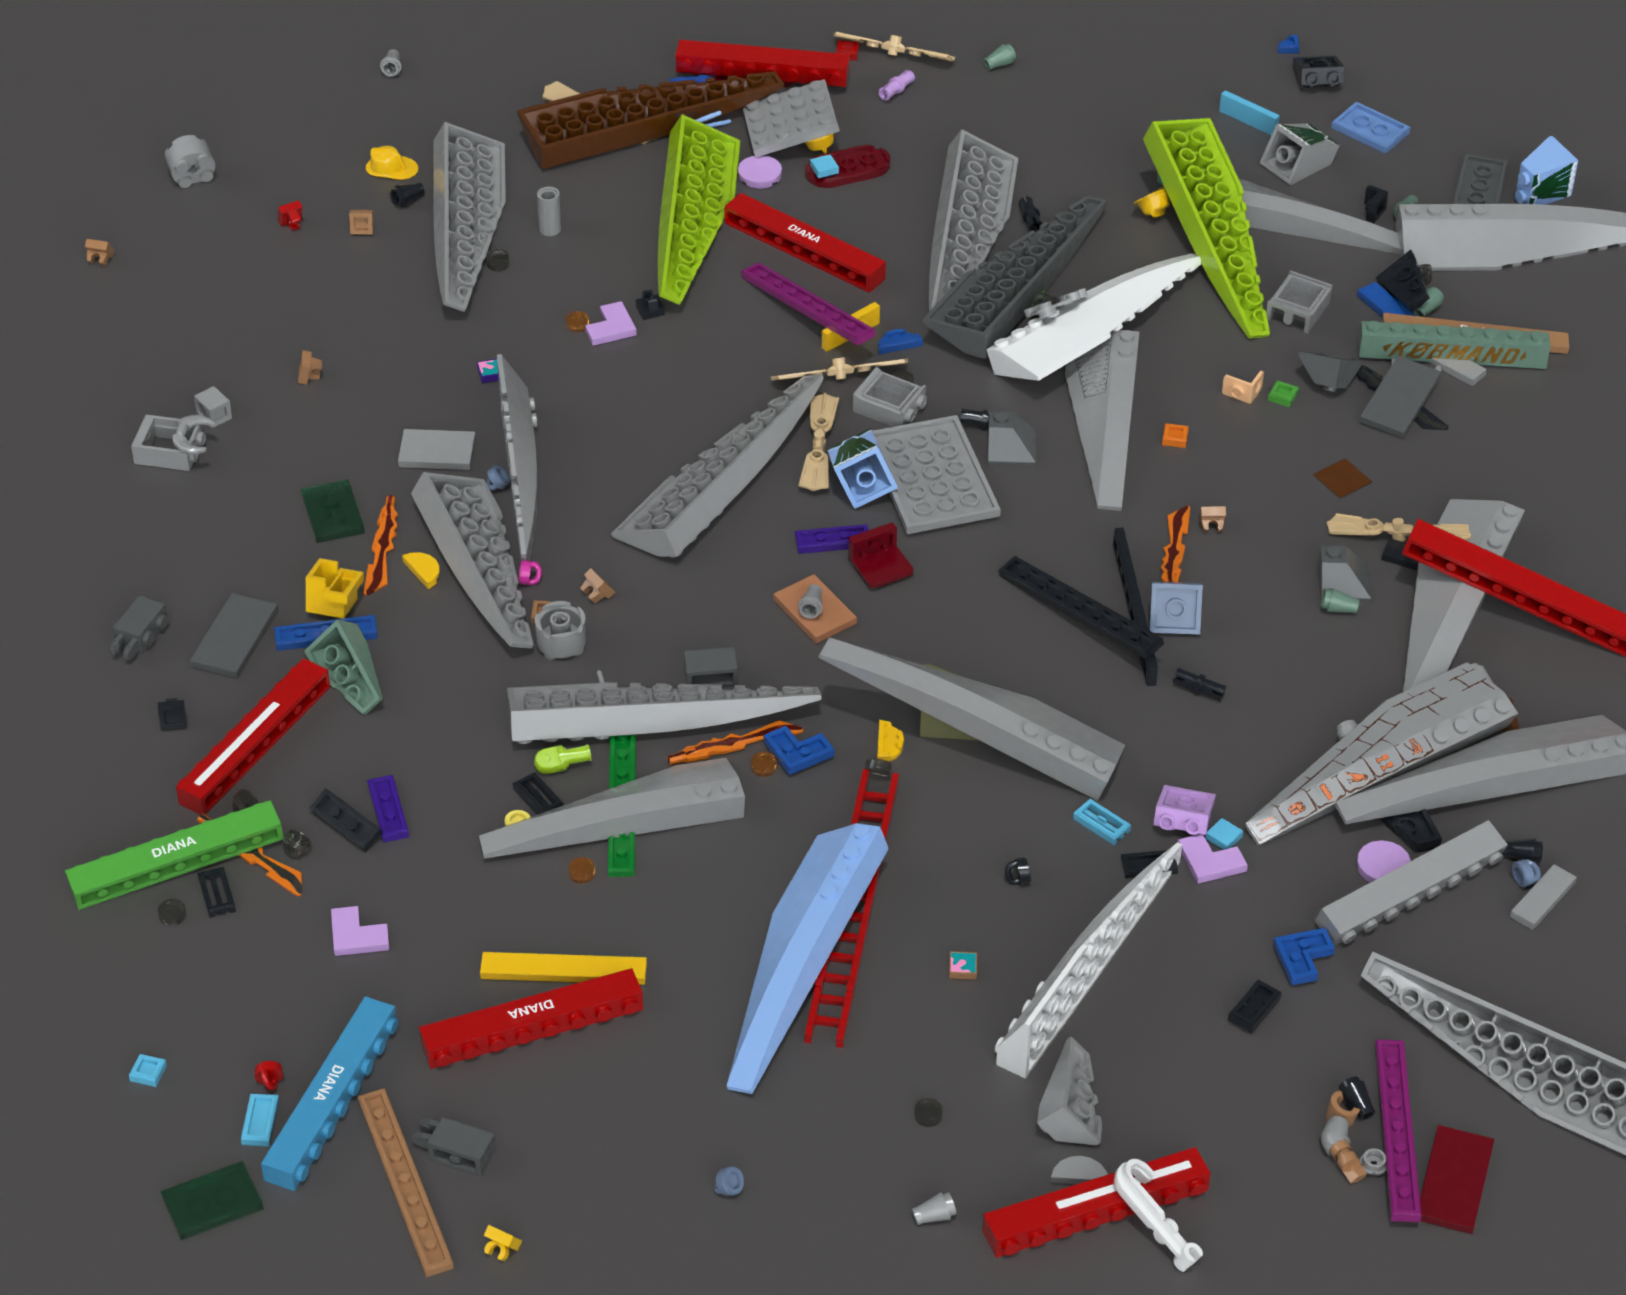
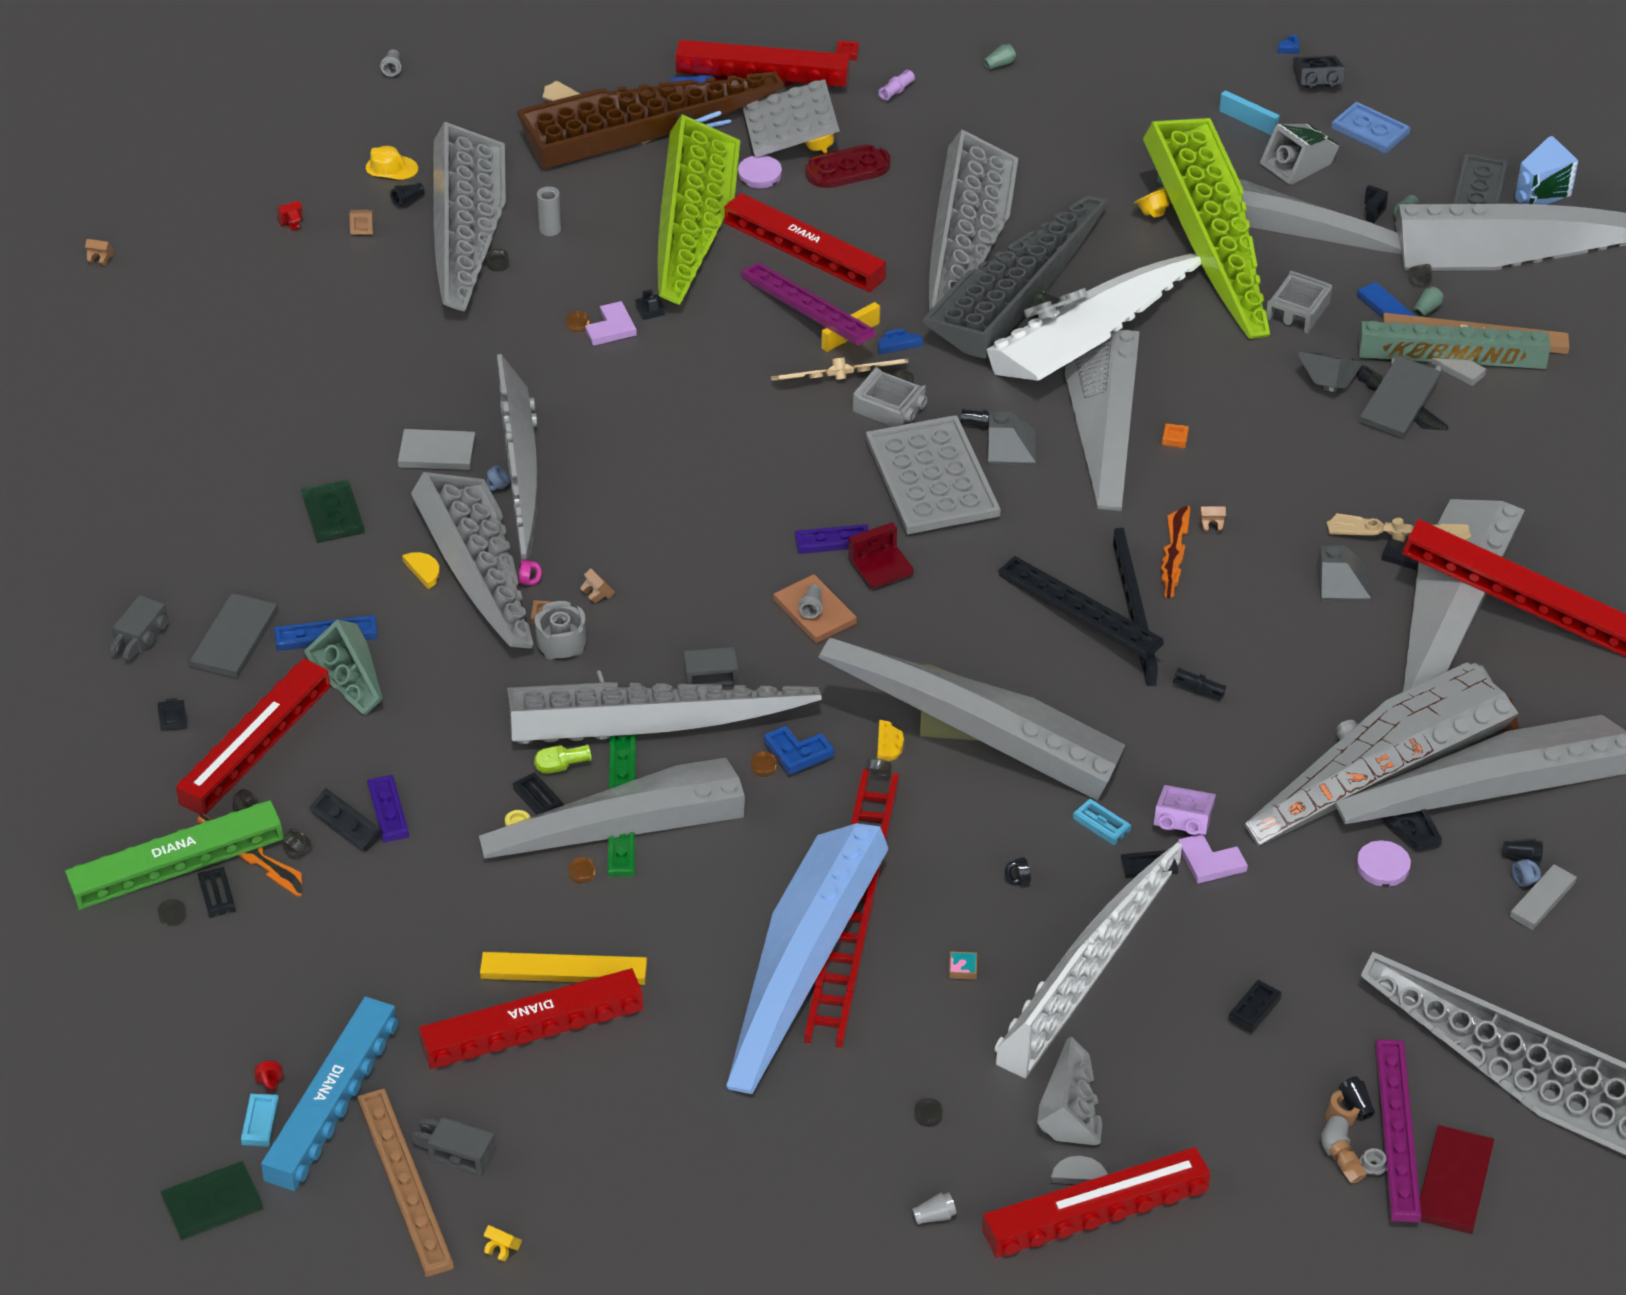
medium azure tile [129,1054,167,1087] -> none
light grey window [131,414,206,471] -> none
light grey brick [165,135,215,188] -> none
light grey piece [172,415,216,454] -> none
light grey brick [194,386,232,428] -> none
medium nougat tile [297,350,322,385] -> none
yellow plate [306,558,364,619] -> none
lavender tile [331,906,389,956] -> none
orange sword [363,495,398,596] -> none
tile [477,359,499,383] -> none
light grey wedge [611,374,824,558] -> none
orange sword [667,720,804,765] -> none
sand blue tile [714,1166,744,1196] -> none
tan piece [799,393,839,491] -> none
medium azure tile [810,154,839,178] -> none
light blue slope [827,428,898,509] -> none
tan piece [834,32,955,61] -> none
black pin [1019,196,1043,232] -> none
white piece [1114,1159,1203,1272] -> none
sand blue tile [1149,581,1203,635] -> none
medium azure tile [1205,818,1243,850] -> none
light nougat bracket [1222,371,1264,404] -> none
bright green tile [1268,381,1299,407] -> none
blue plate [1273,928,1335,986] -> none
reddish brown sticker [1313,459,1372,498] -> none
light grey brick [1315,820,1508,946] -> none
sand green cone [1320,588,1359,614] -> none
black wing [1376,250,1430,313] -> none

